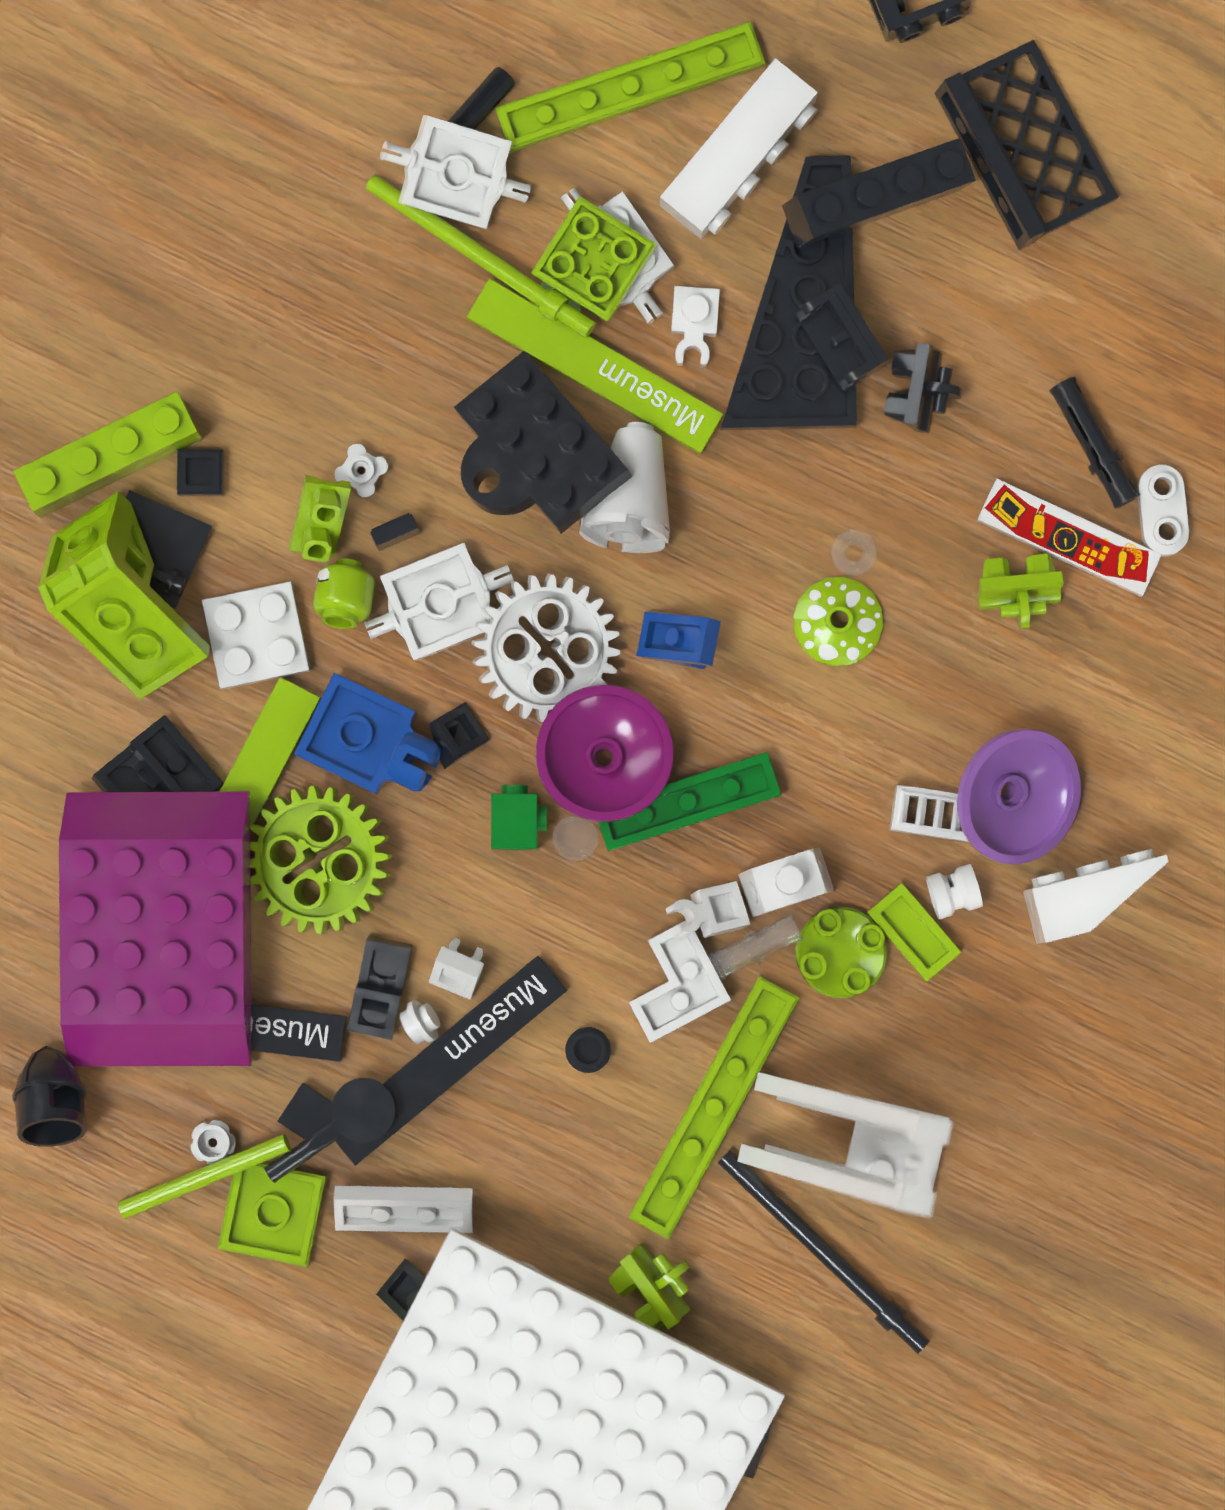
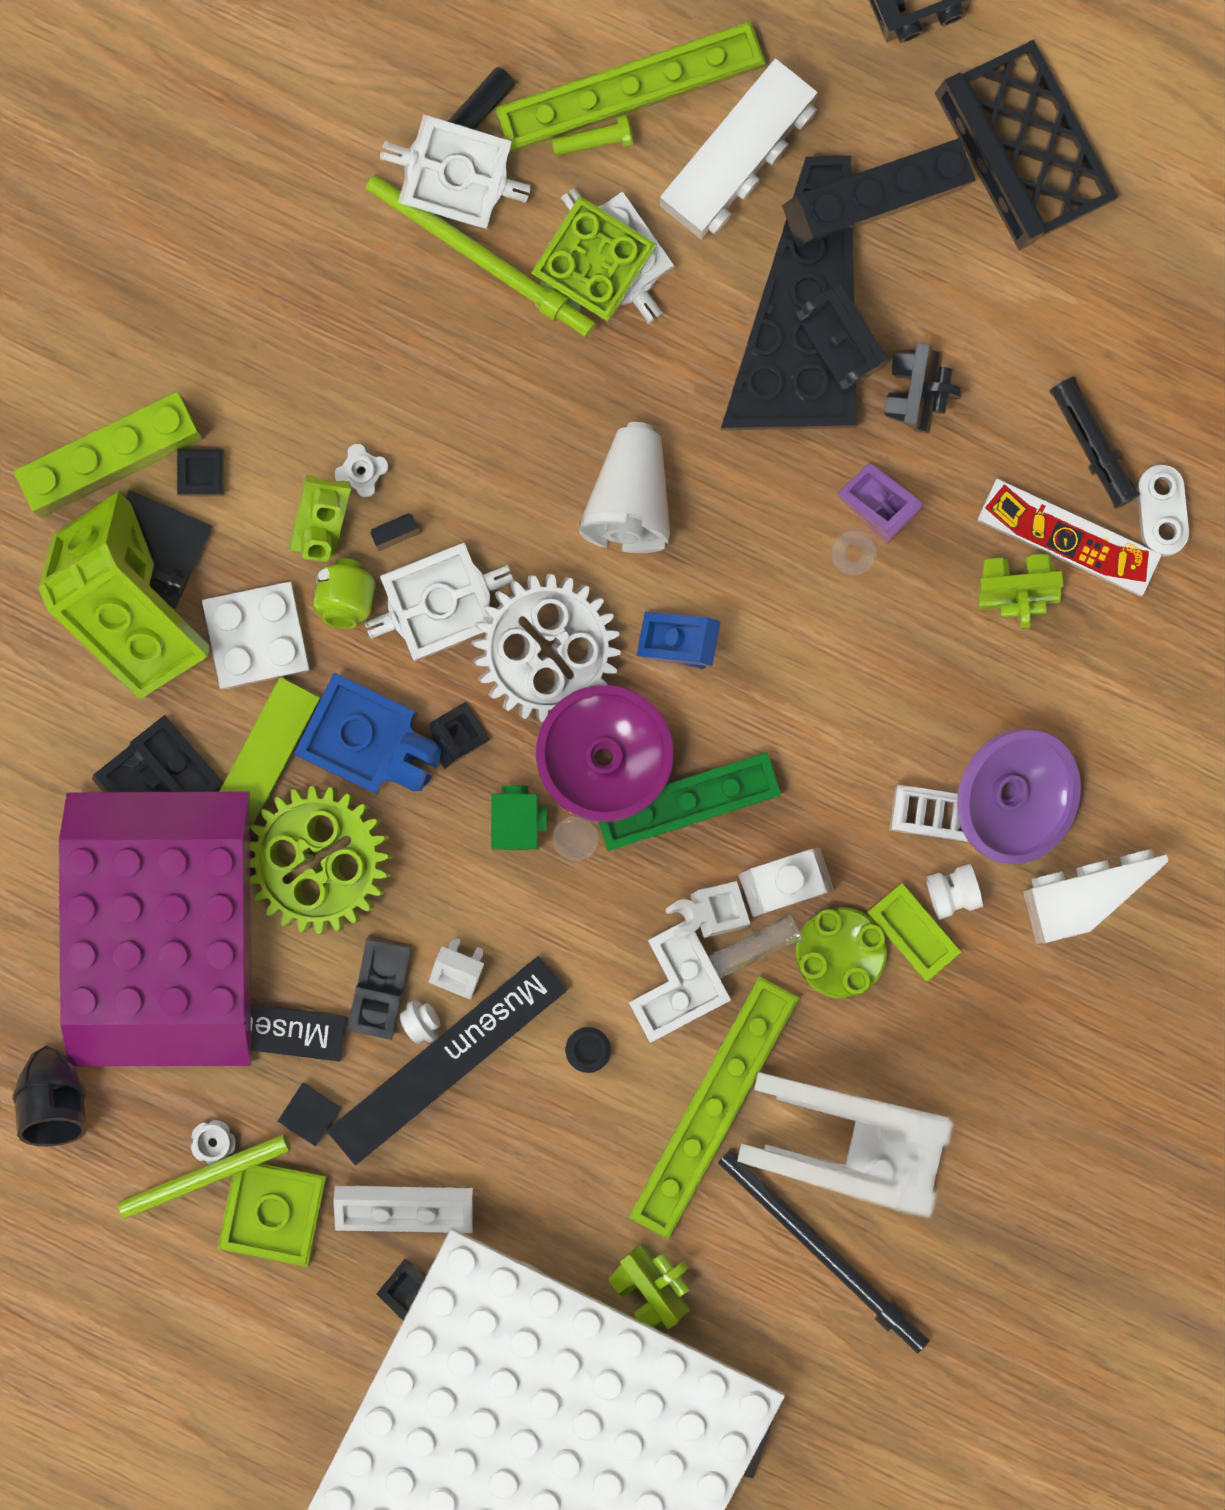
black piece [264,1078,396,1183] -> none
black plate [454,351,633,534] -> none
lime tile [466,278,724,455] -> none
white plate [671,286,720,367] -> none
lime dish [793,577,883,667] -> none
none -> lime piece [552,115,634,157]
none -> medium lavender slope [838,462,923,544]

